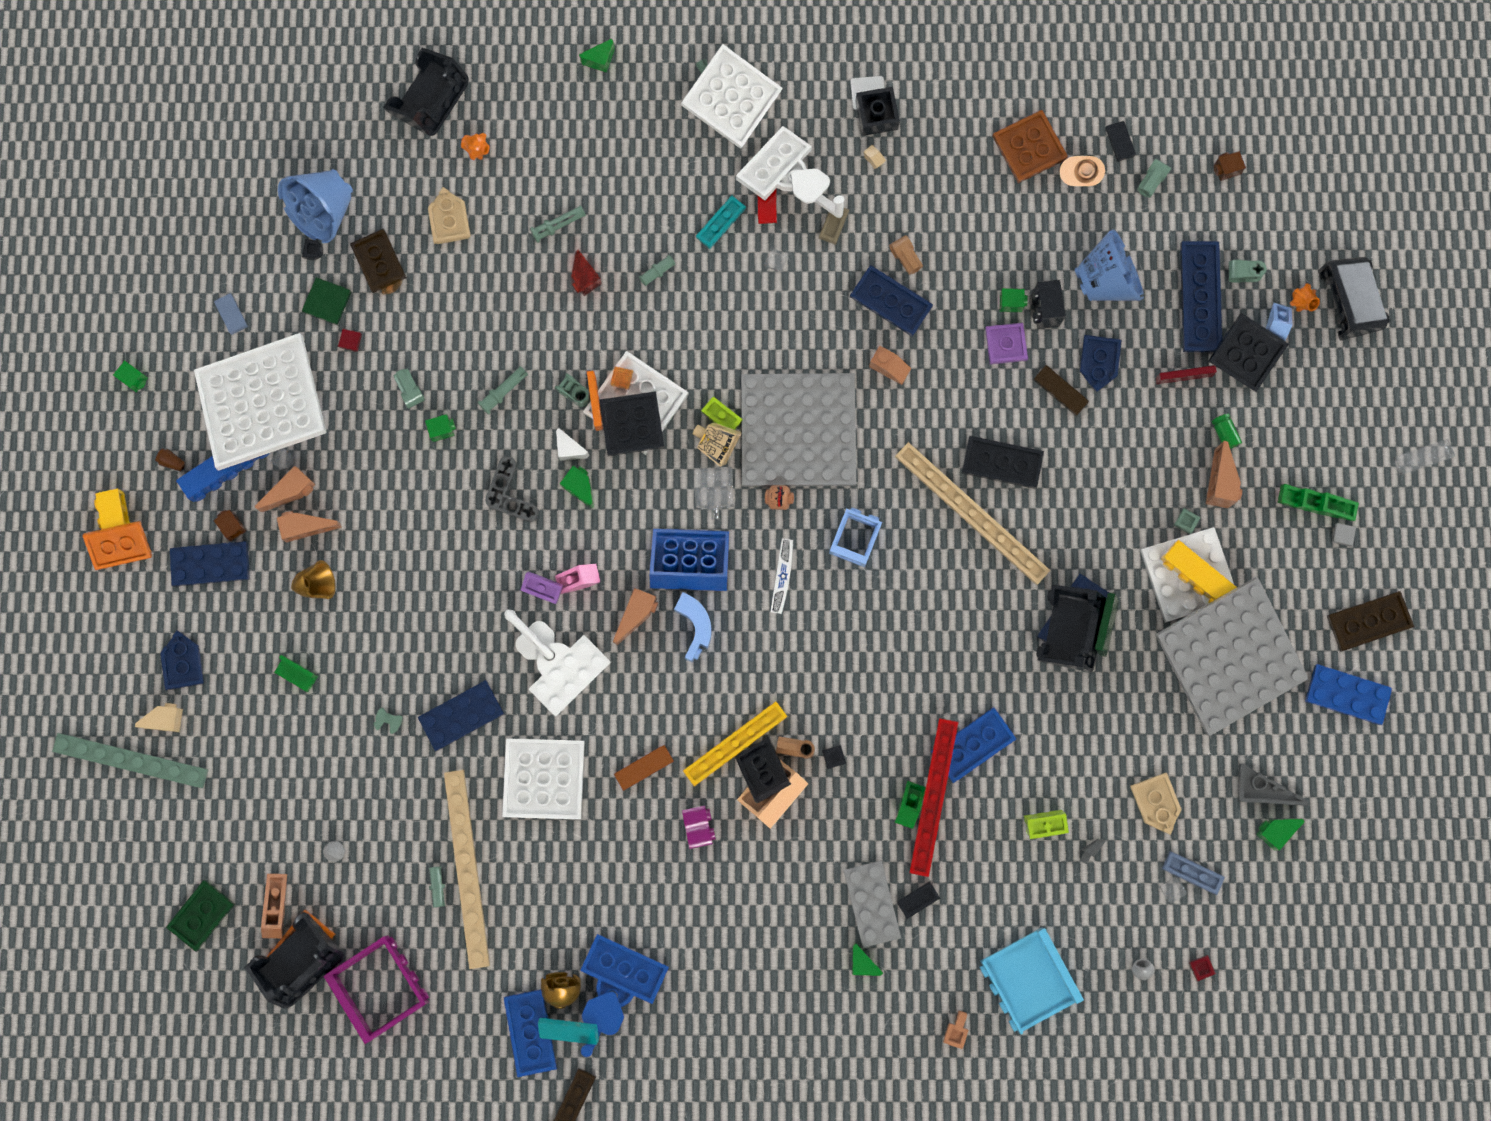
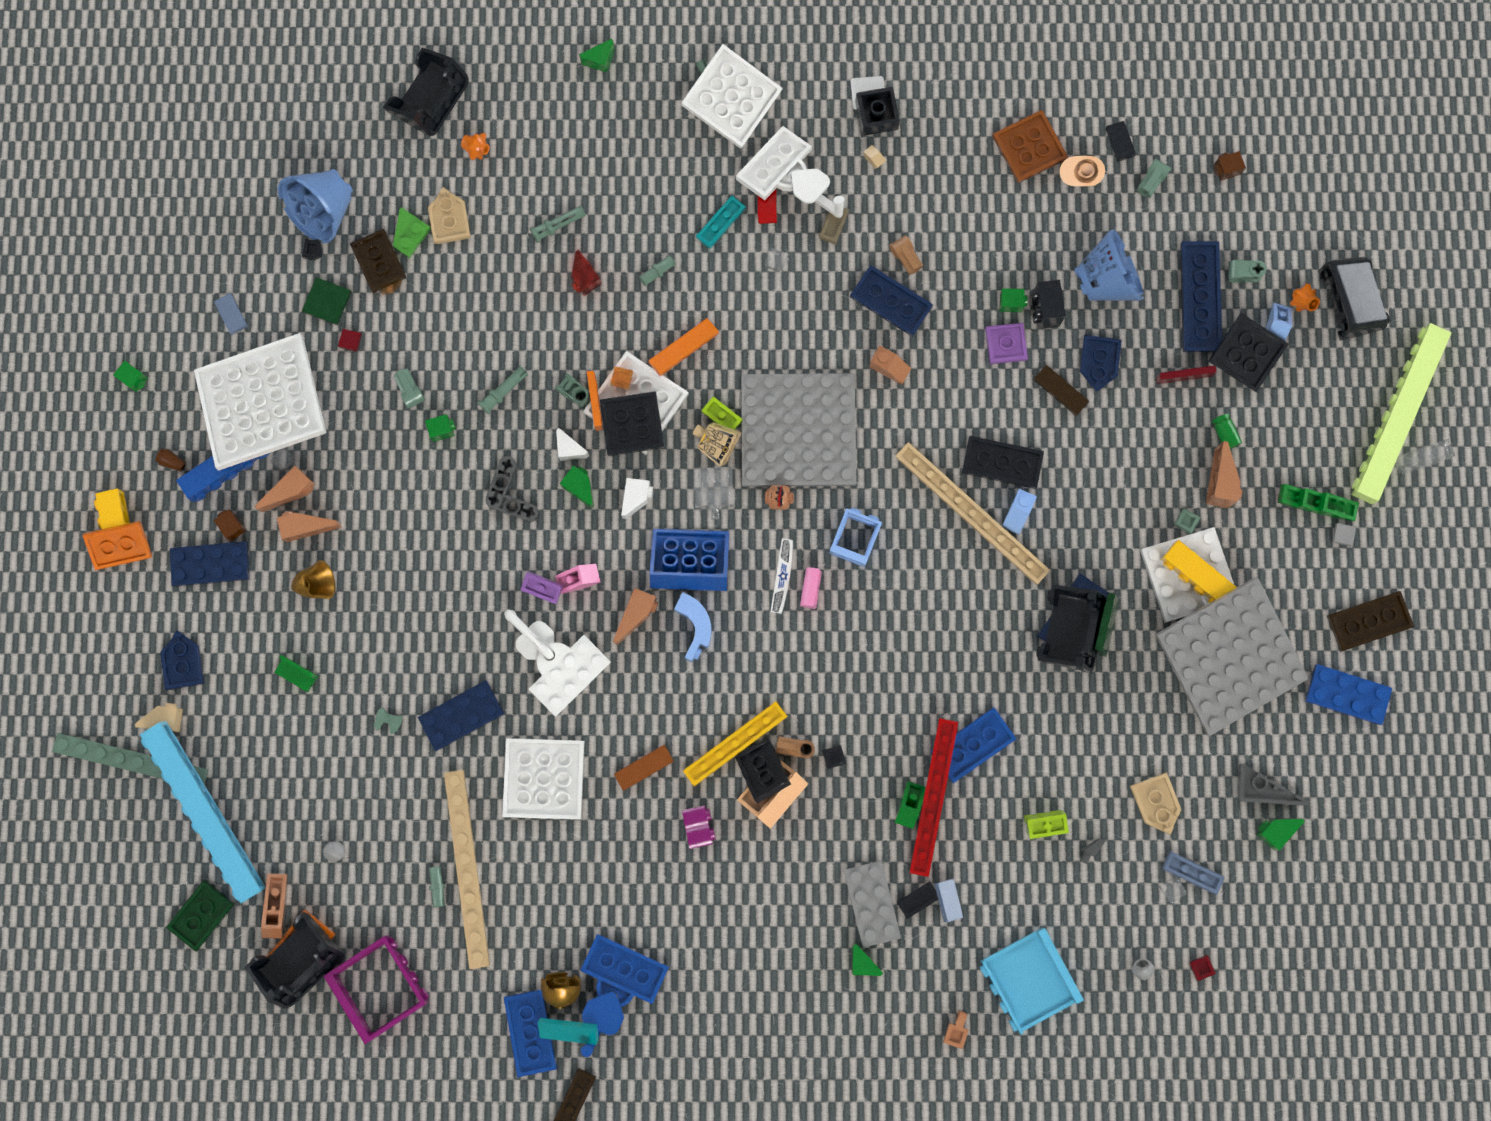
none -> medium azure brick [140,721,266,903]
none -> bright green wing [393,207,431,258]
none -> white slope [621,478,653,519]
none -> orange tile [648,318,719,377]
none -> bright pink brick [800,568,822,609]
none -> tile [934,879,963,923]
none -> light blue slope [1002,489,1037,535]
none -> yellowish green brick [1352,323,1452,505]

